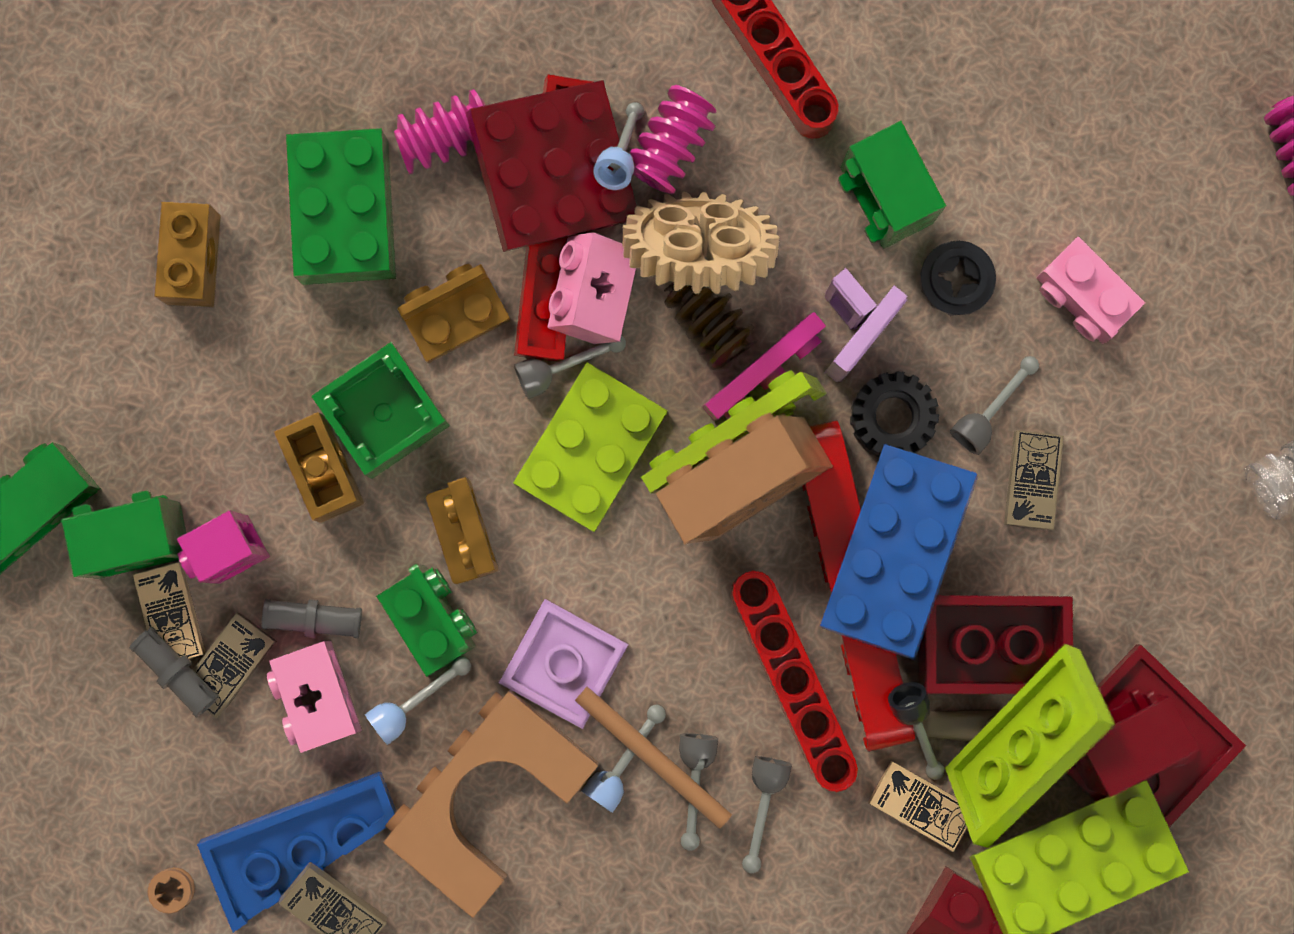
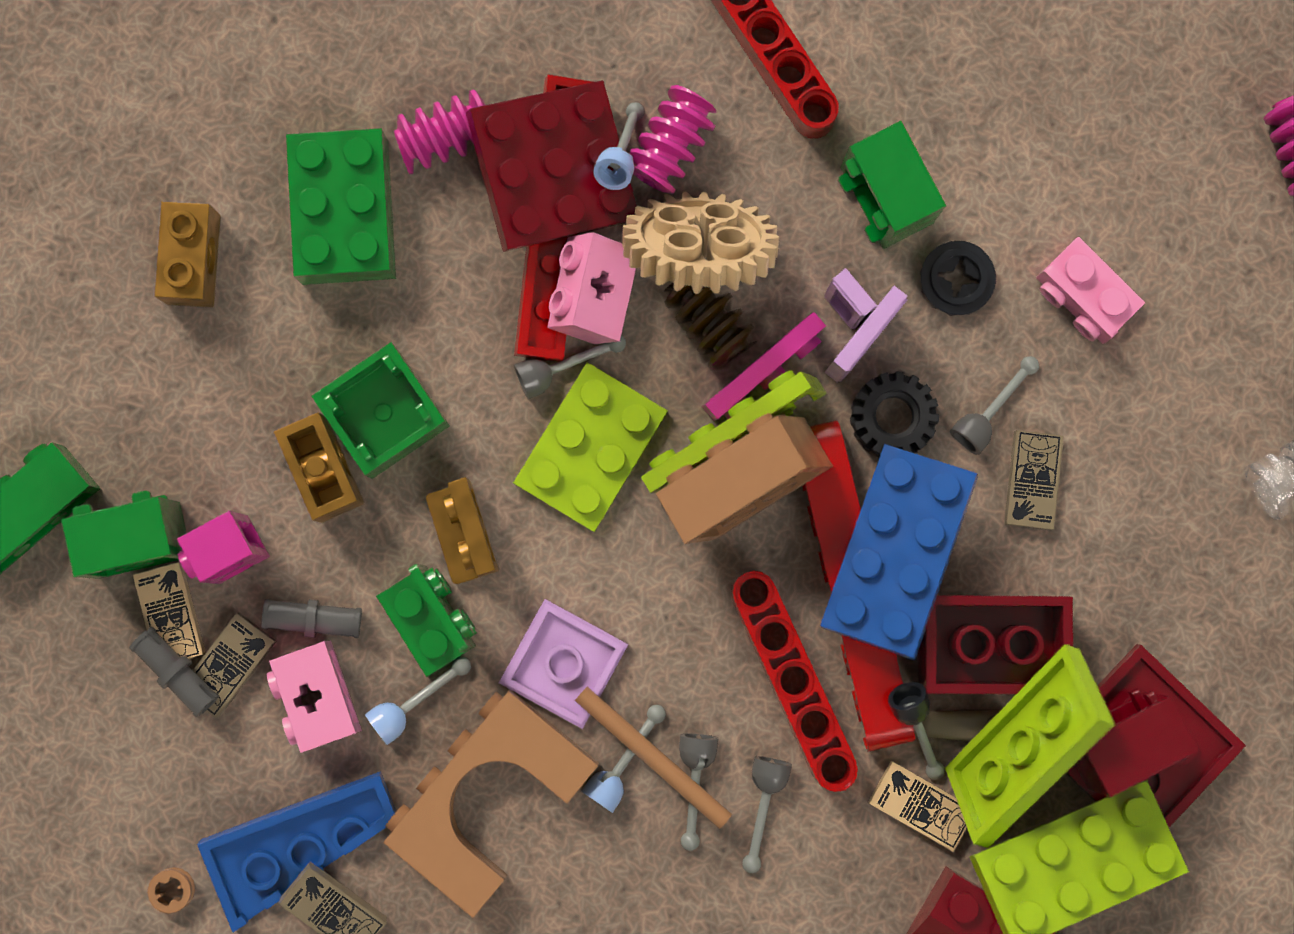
pearl gold bracket [397,263,511,364] -> none

